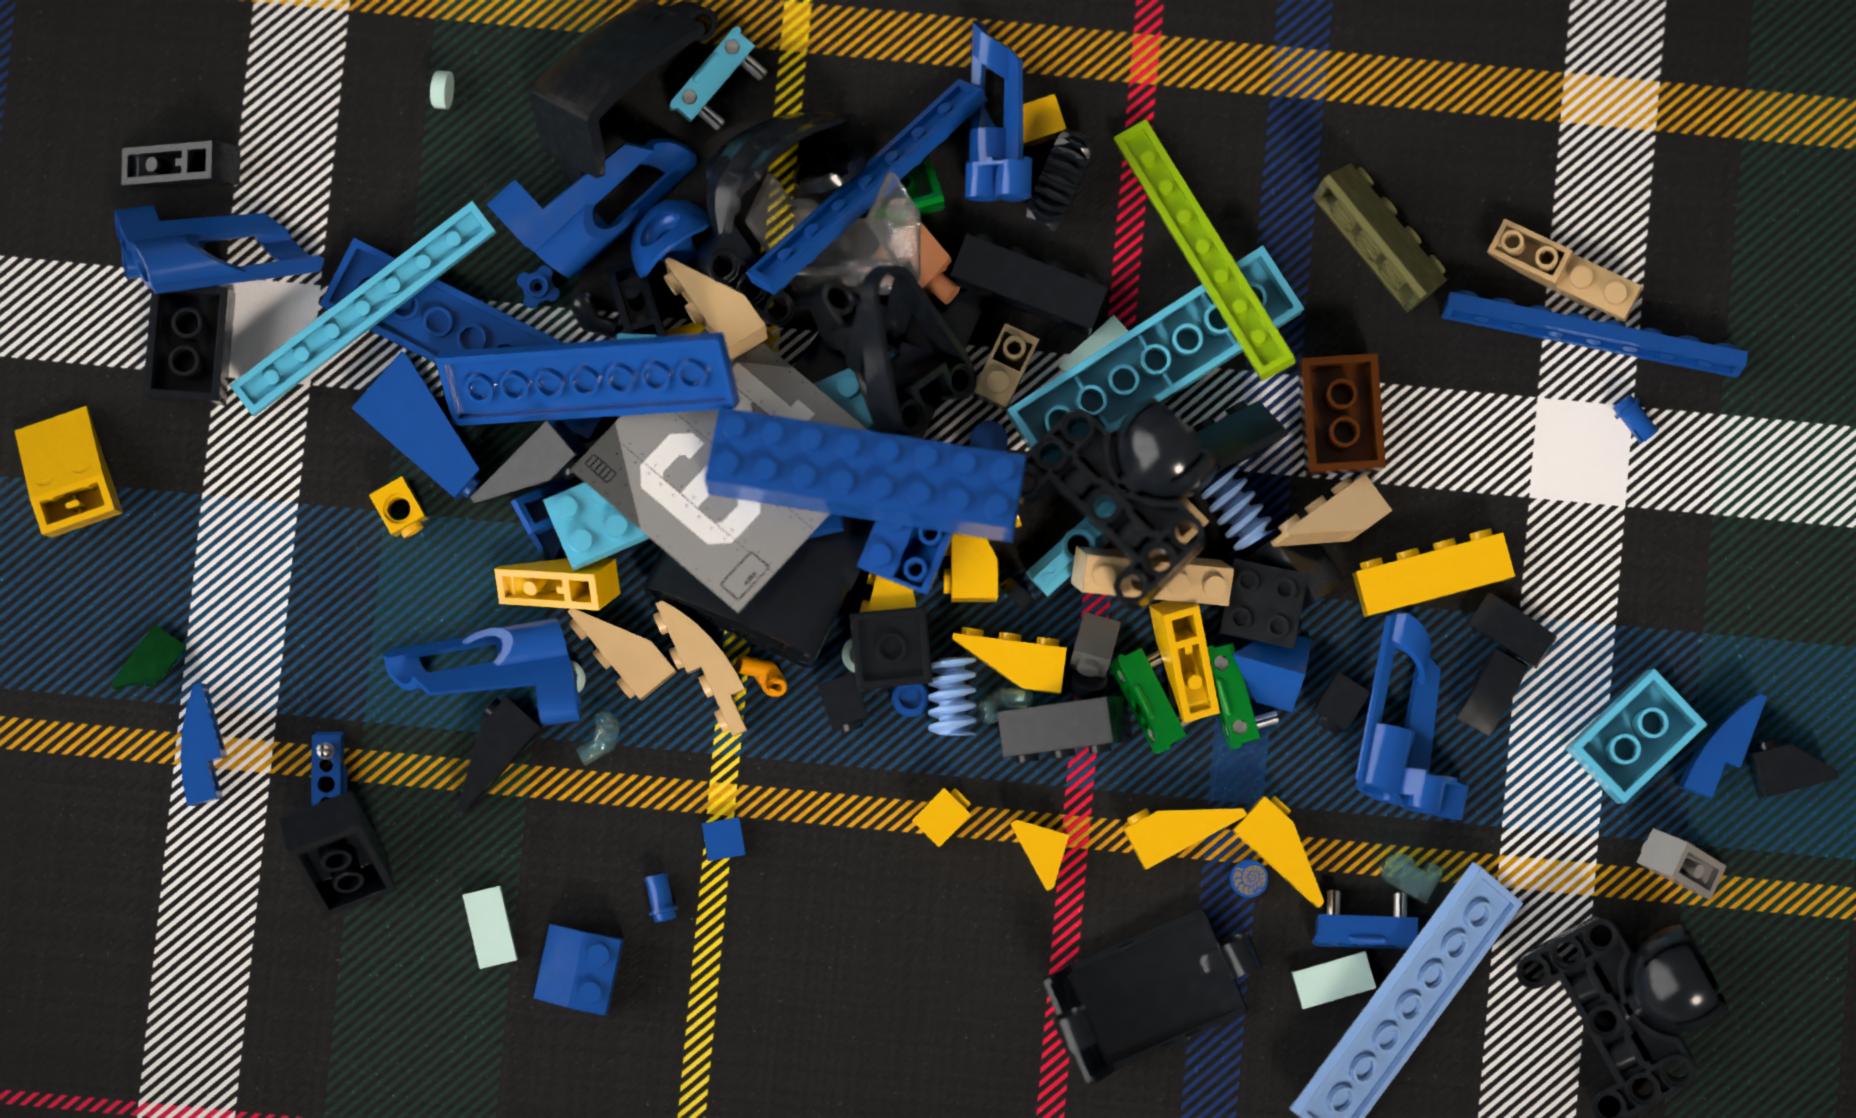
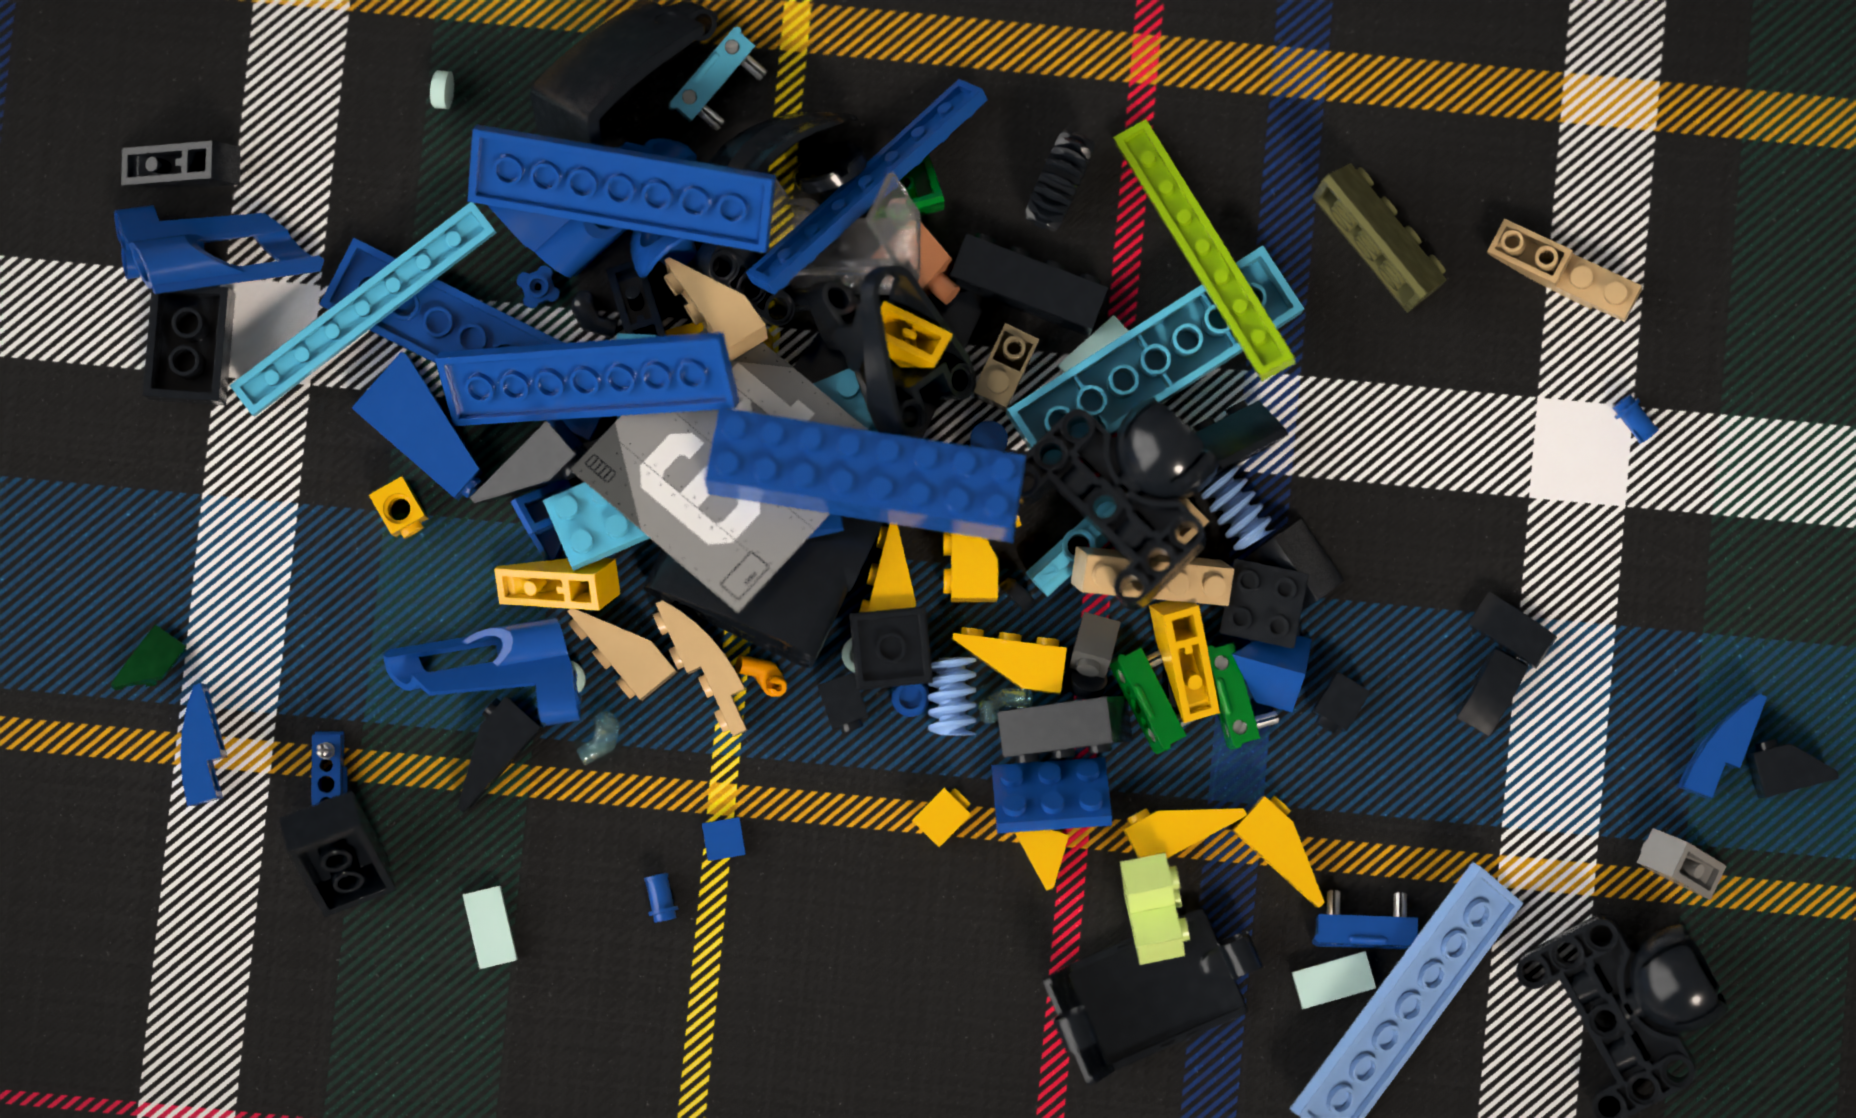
yellow slope [14,406,123,538] -> none
blue slope [534,923,624,1016] -> none
blue slope [857,521,954,595] -> none
blue panel [965,20,1032,203] -> none
yellow brick [1023,94,1067,150] -> none
tile [1229,860,1268,898] -> none
tan slope [1270,474,1392,547] -> none
reddish brown brick [1297,353,1386,476] -> none
yellow brick [1352,528,1515,618] -> none
blue panel [1355,612,1469,820] -> none
clear light blue leg [1380,853,1444,903] -> none
blue plate [1441,290,1748,378] -> none
medium azure brick [1565,669,1708,804] -> none
none -> blue plate [468,125,776,253]
none -> yellow slope [881,301,953,368]
none -> blue plate [992,757,1112,834]
none -> yellowish green brick [1120,853,1190,965]

